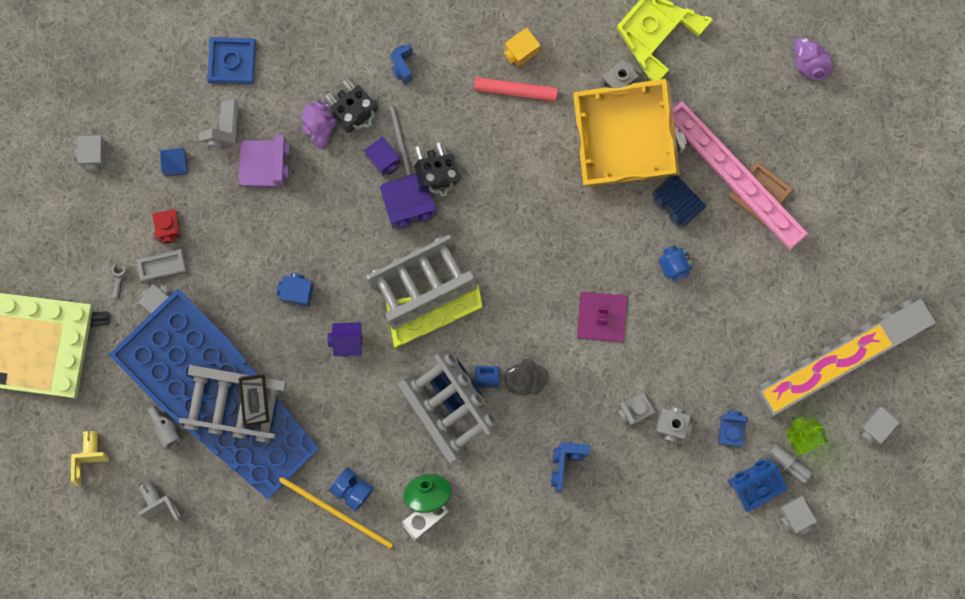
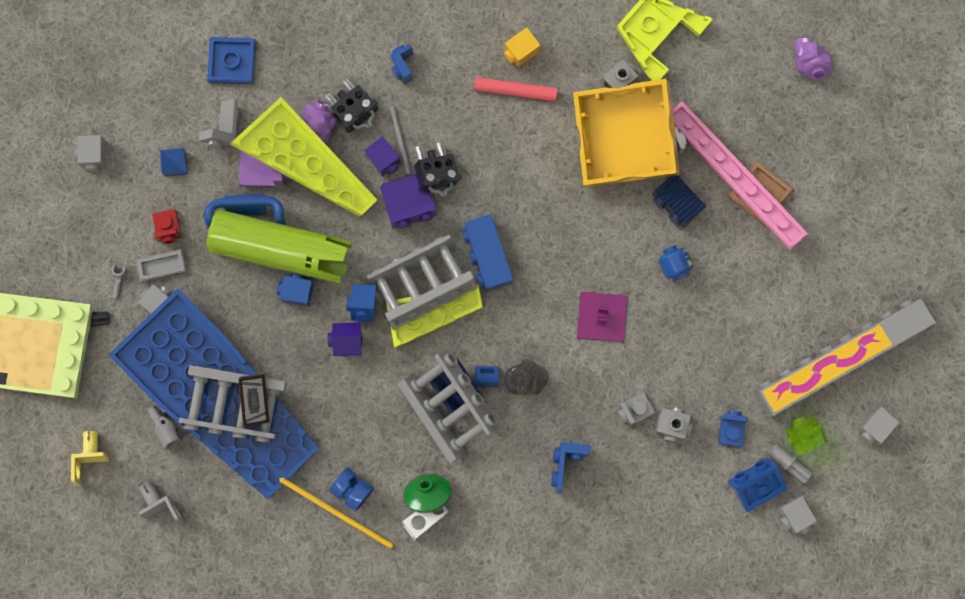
none -> blue piece [204,194,287,230]
none -> lime piece [207,210,352,284]
none -> neon yellow wing [230,97,377,217]
none -> blue brick [346,284,377,322]
none -> blue brick [462,214,513,292]

